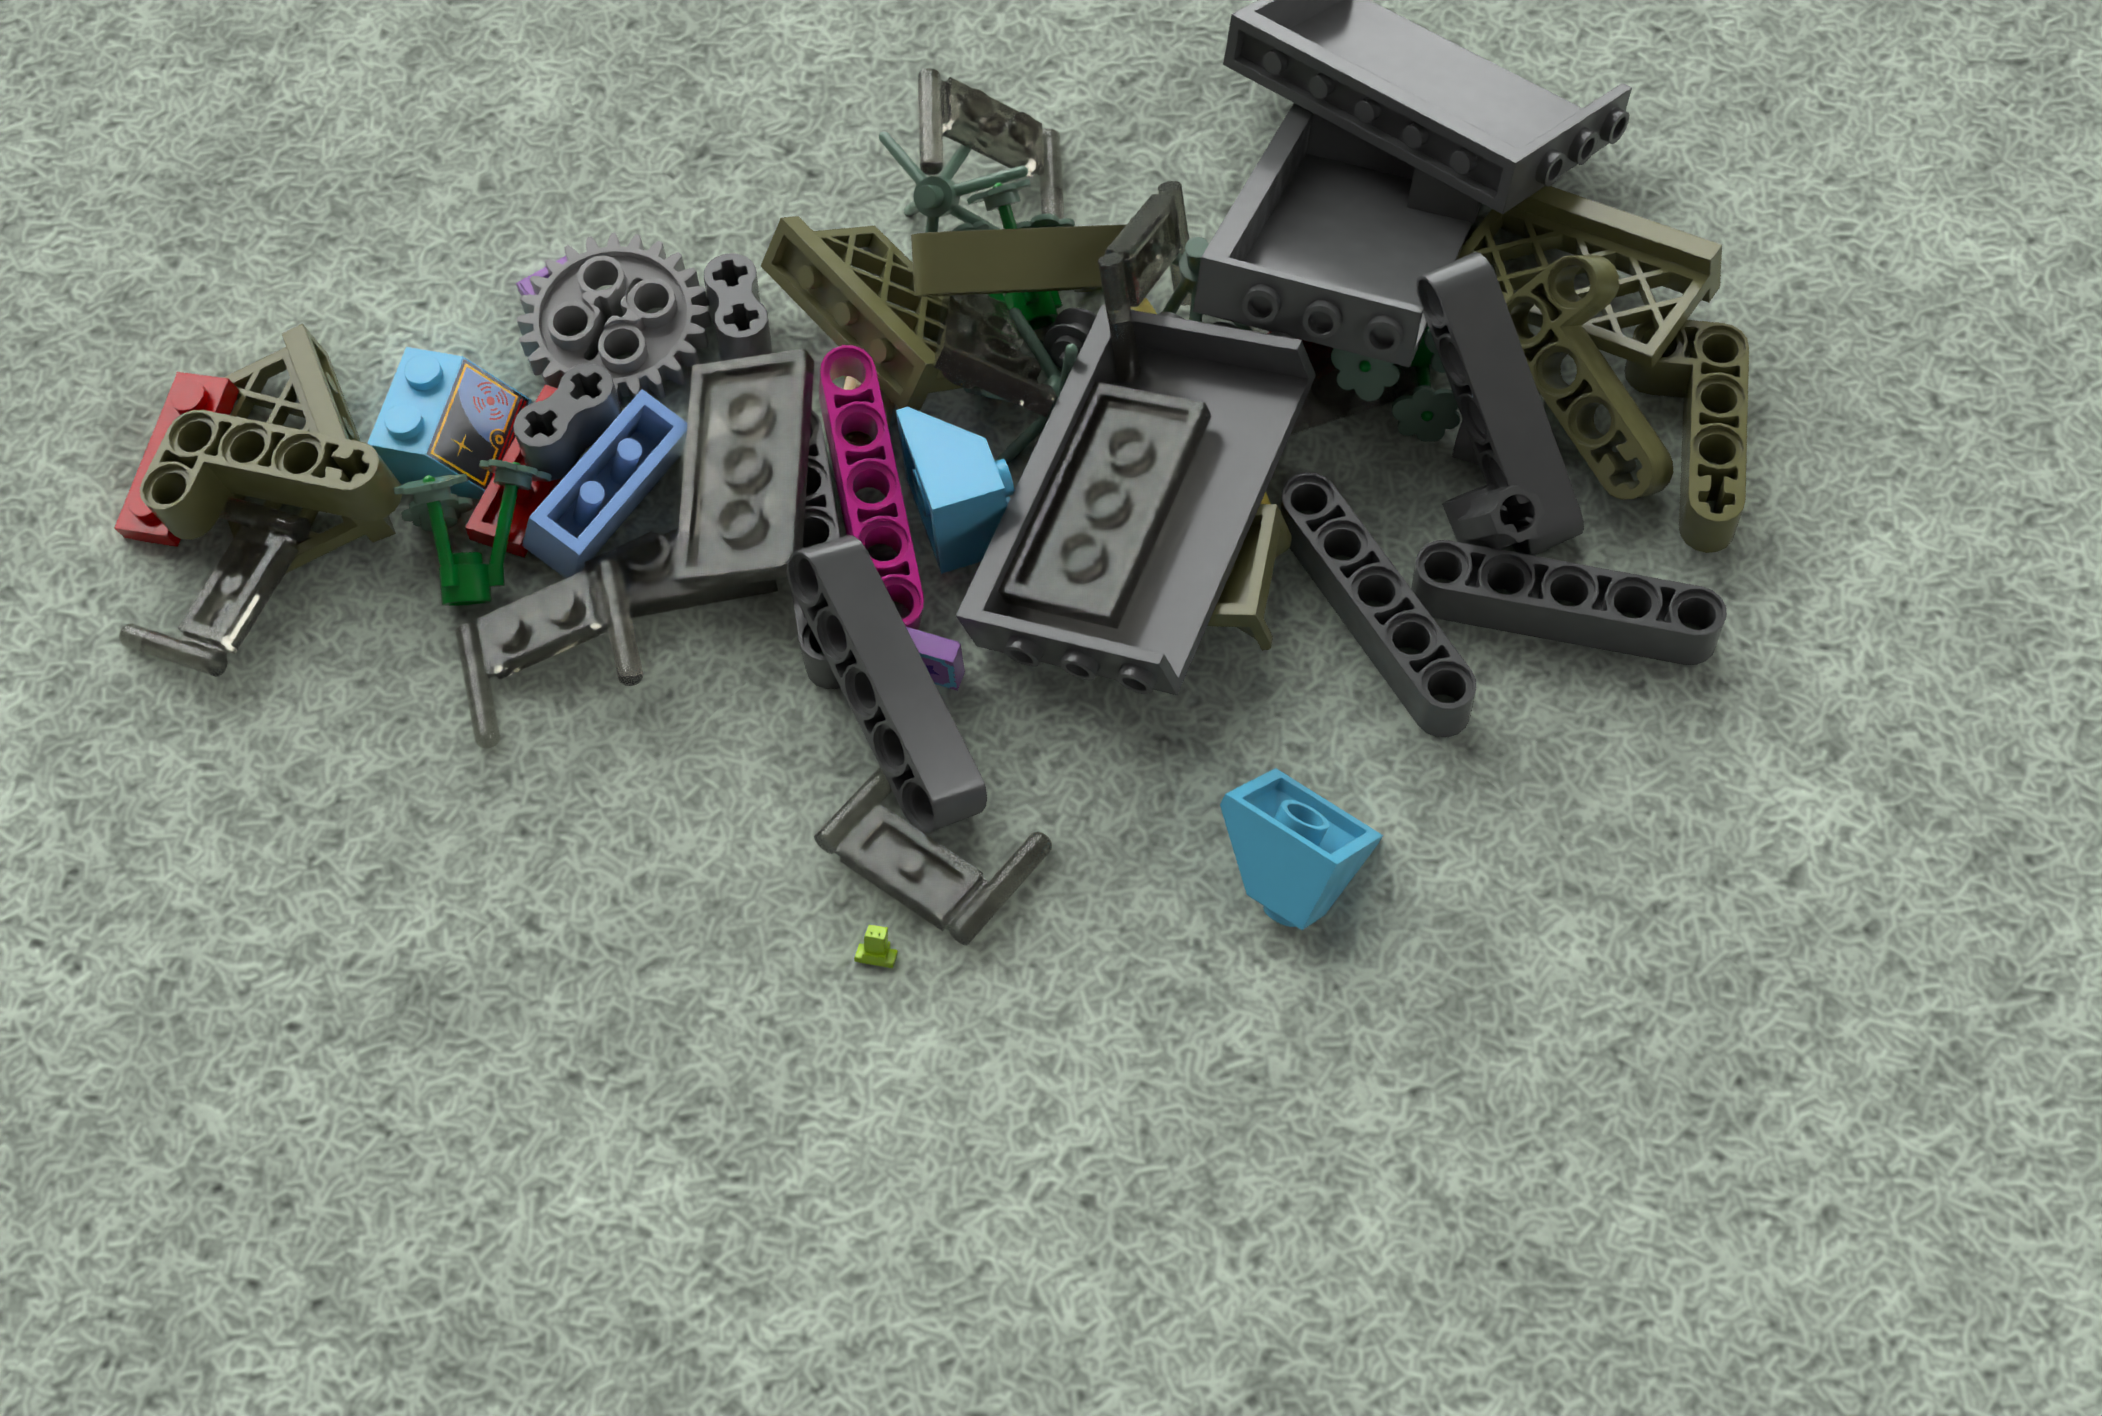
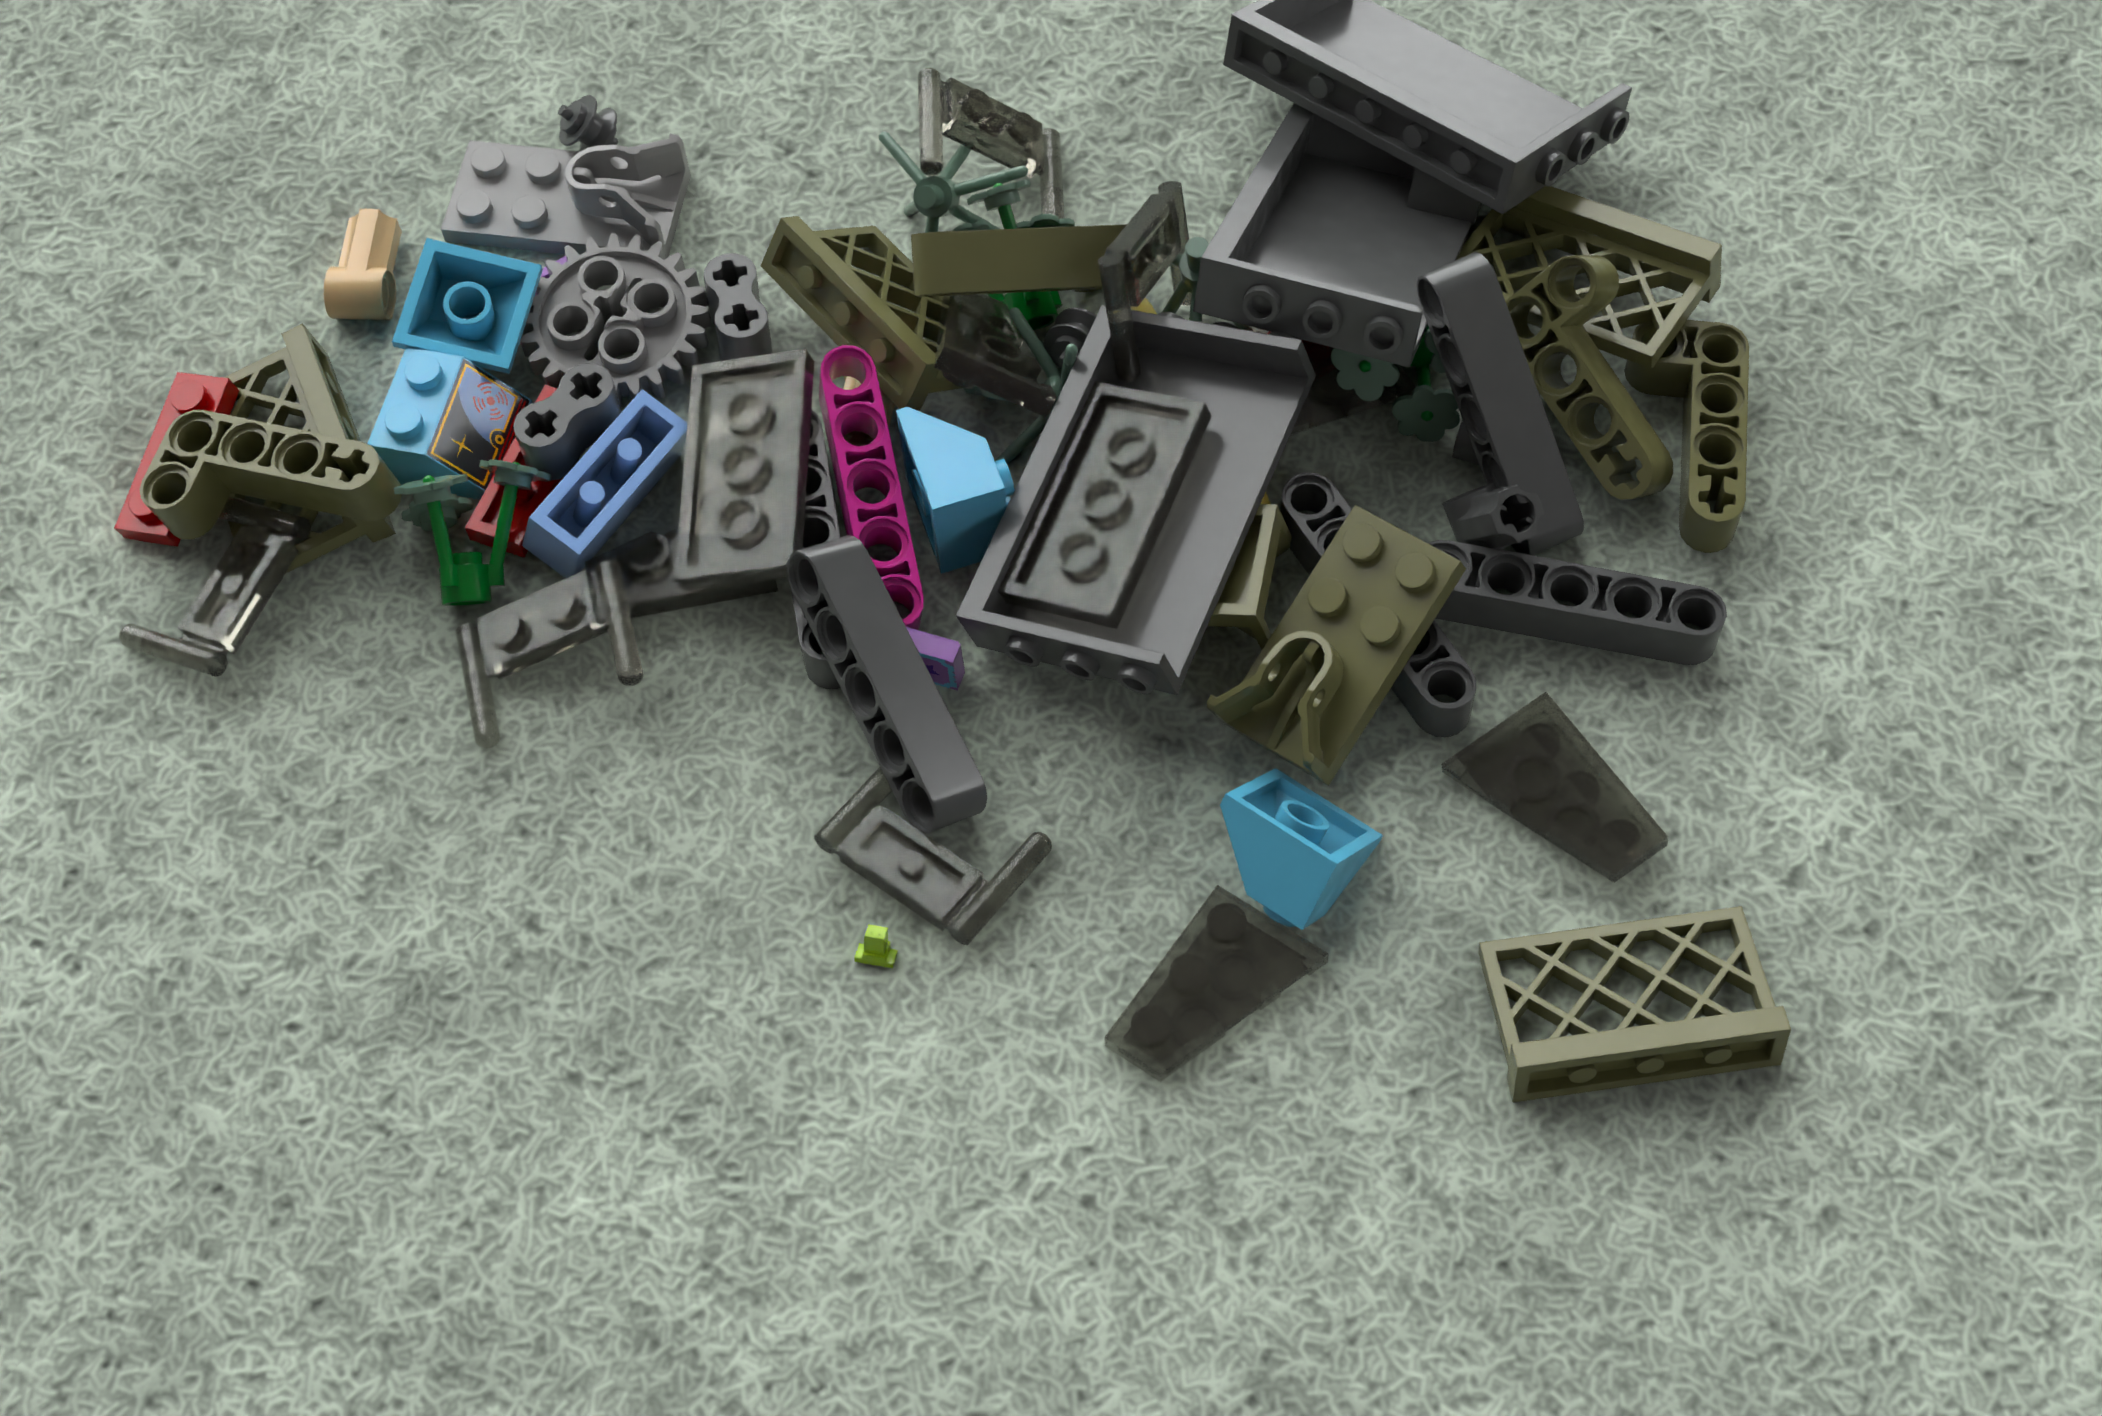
none -> tan piece [324,209,402,320]
none -> medium azure slope [392,238,543,374]
none -> light grey plate [441,133,691,258]
none -> dark grey wheel [558,95,618,151]
none -> clear smoke wing [1104,885,1329,1082]
none -> olive plate [1207,505,1466,786]
none -> clear smoke wing [1441,692,1668,883]
none -> olive fence [1478,906,1791,1102]

